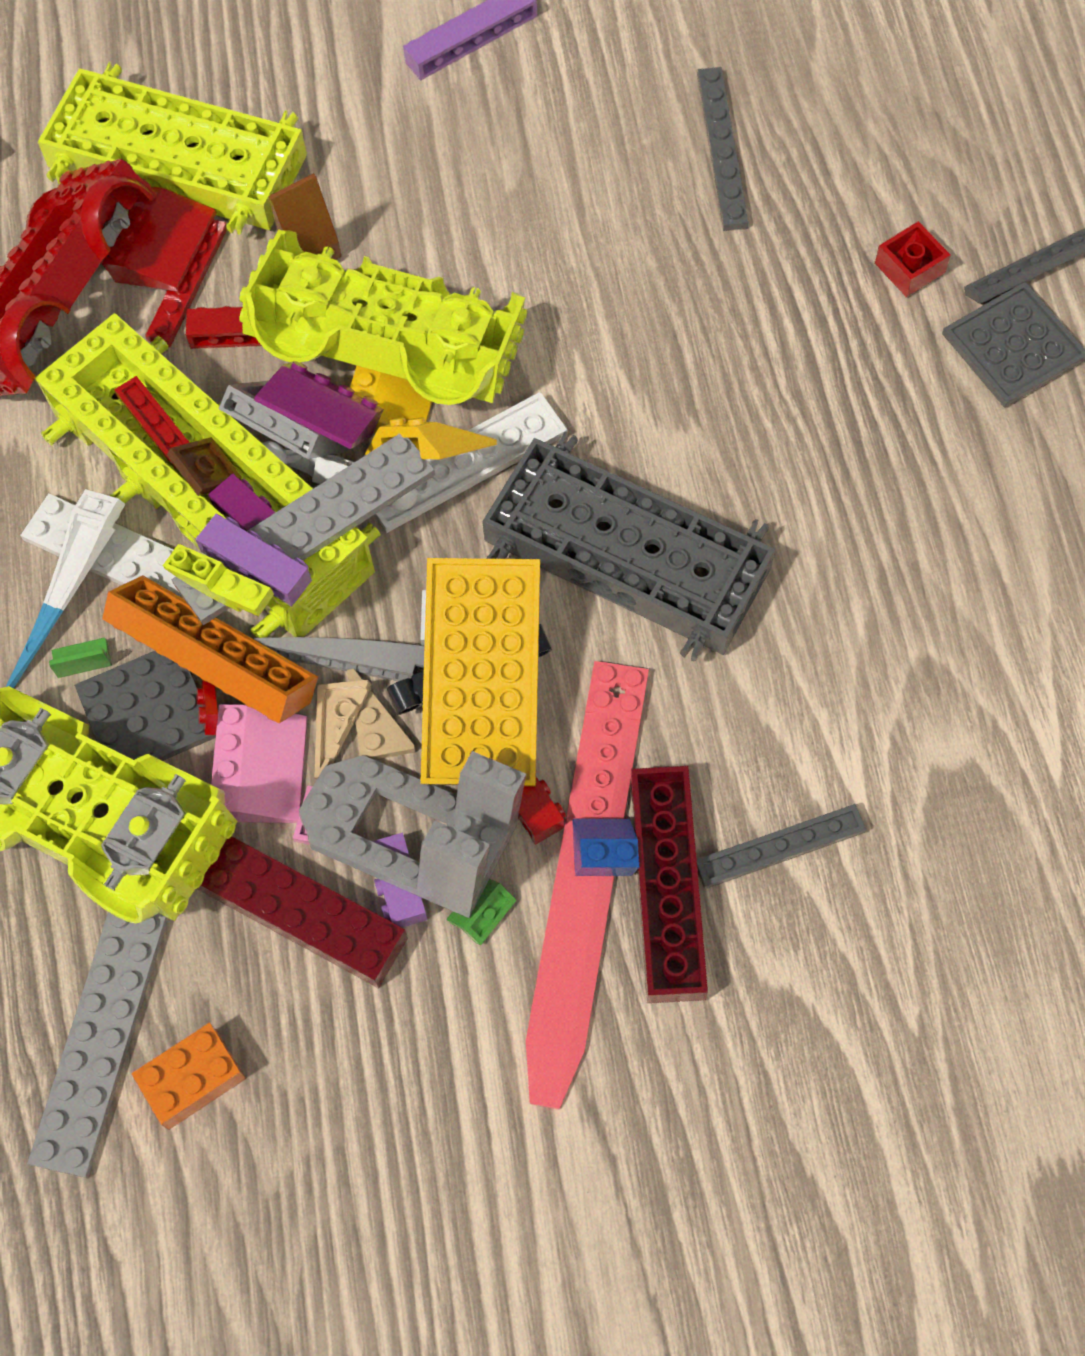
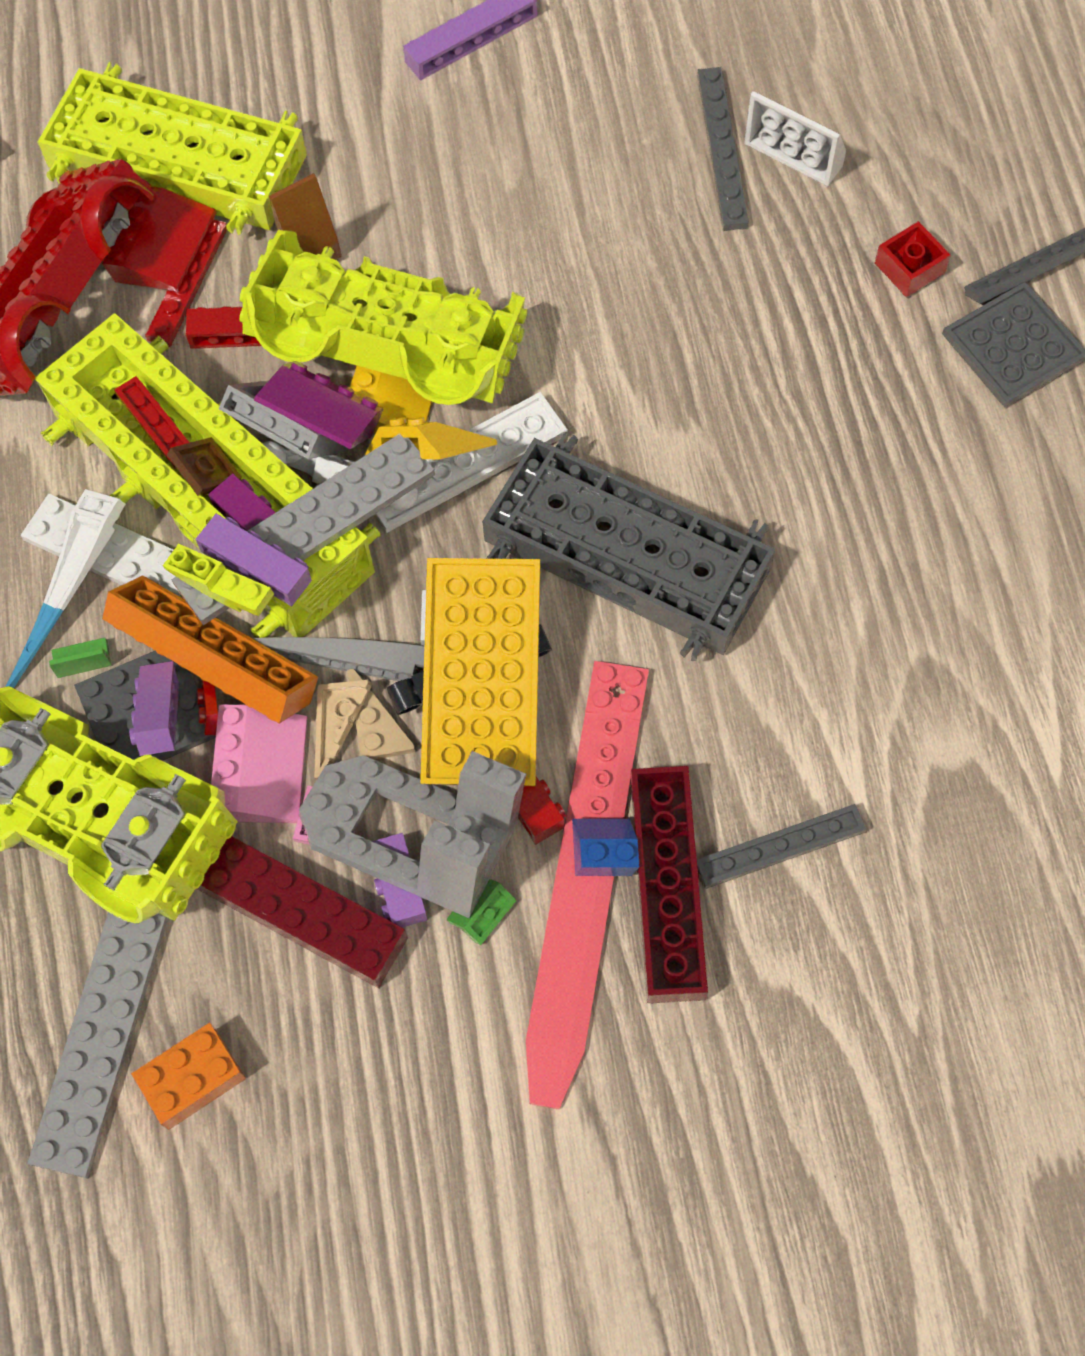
none -> medium lavender brick [129,661,179,756]
none -> white slope [744,91,846,186]

